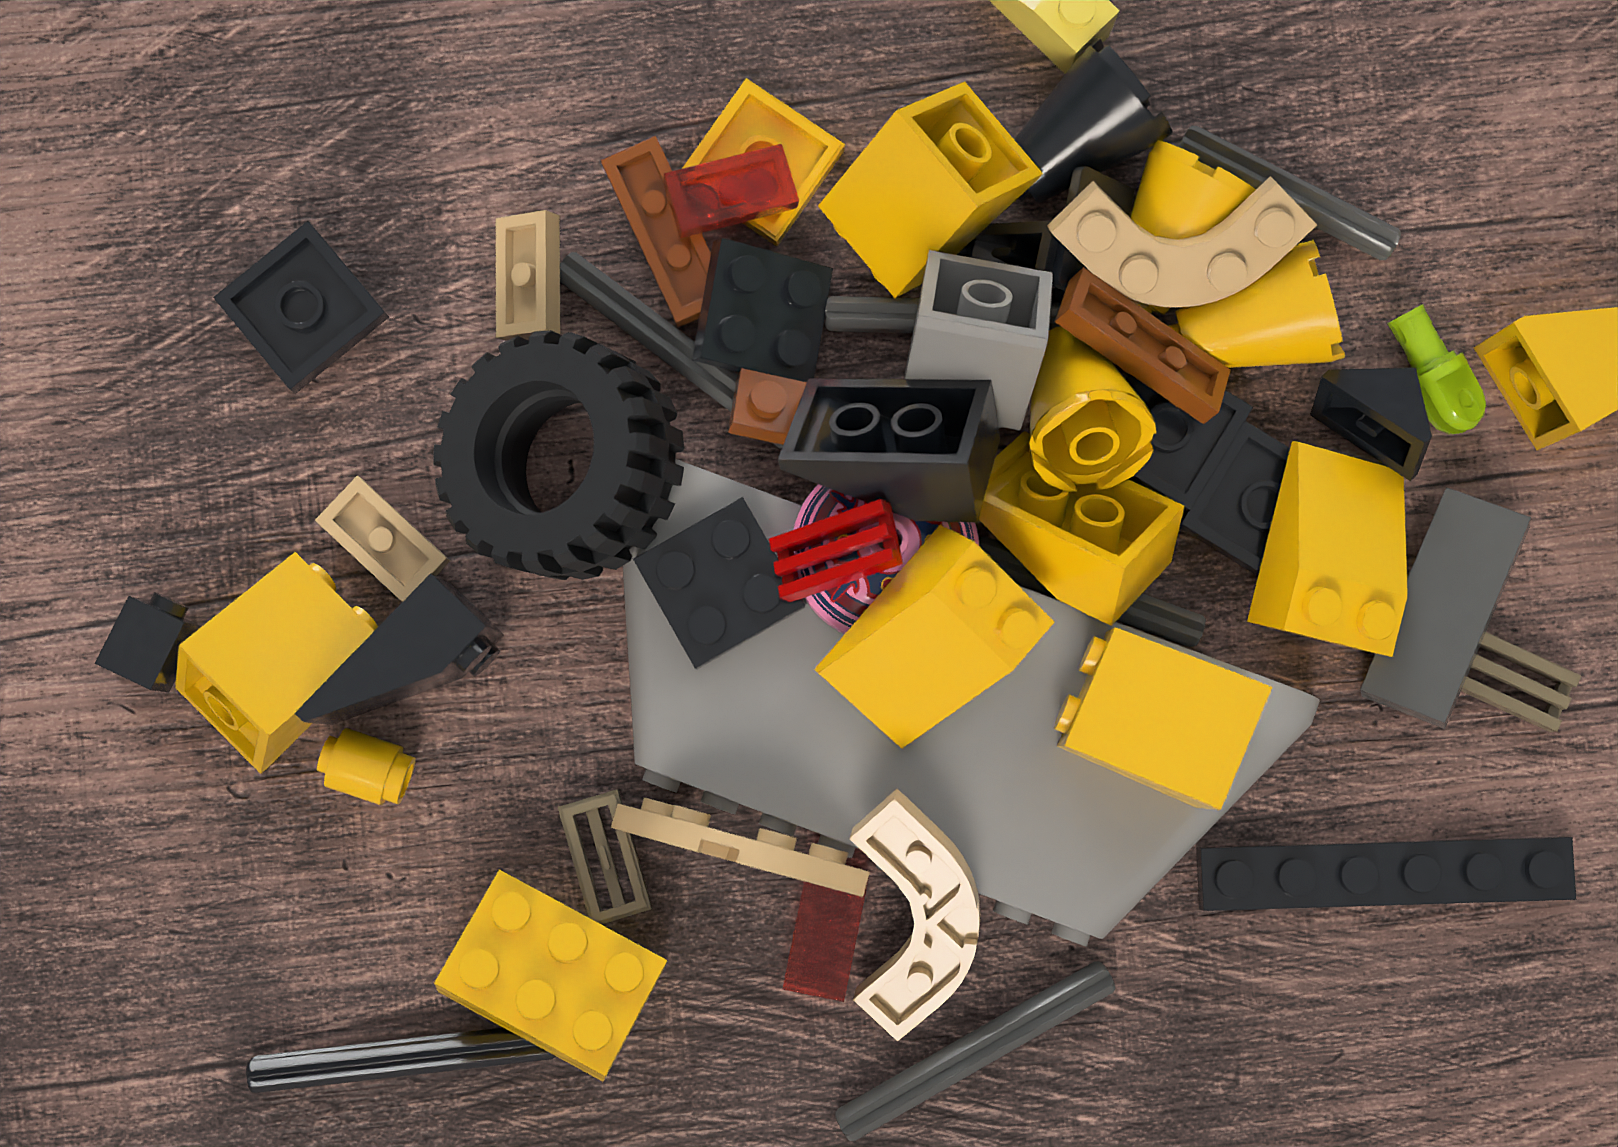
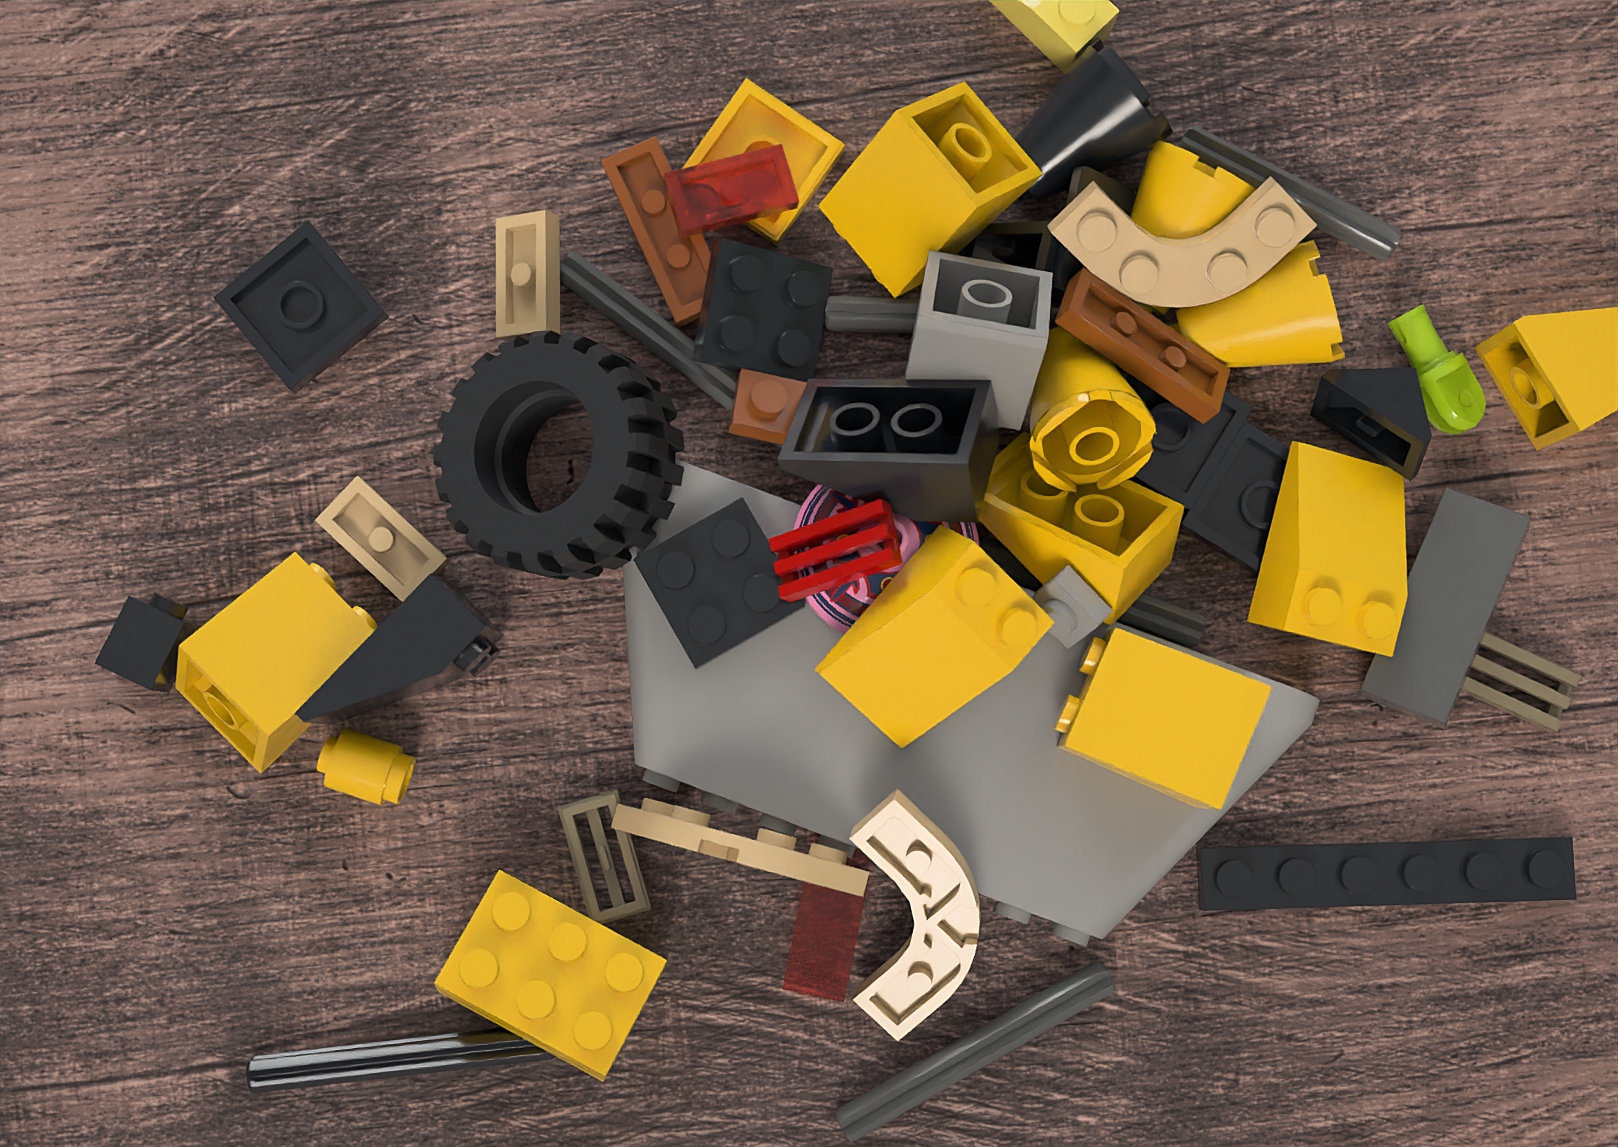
none -> light grey plate [1031,565,1113,649]

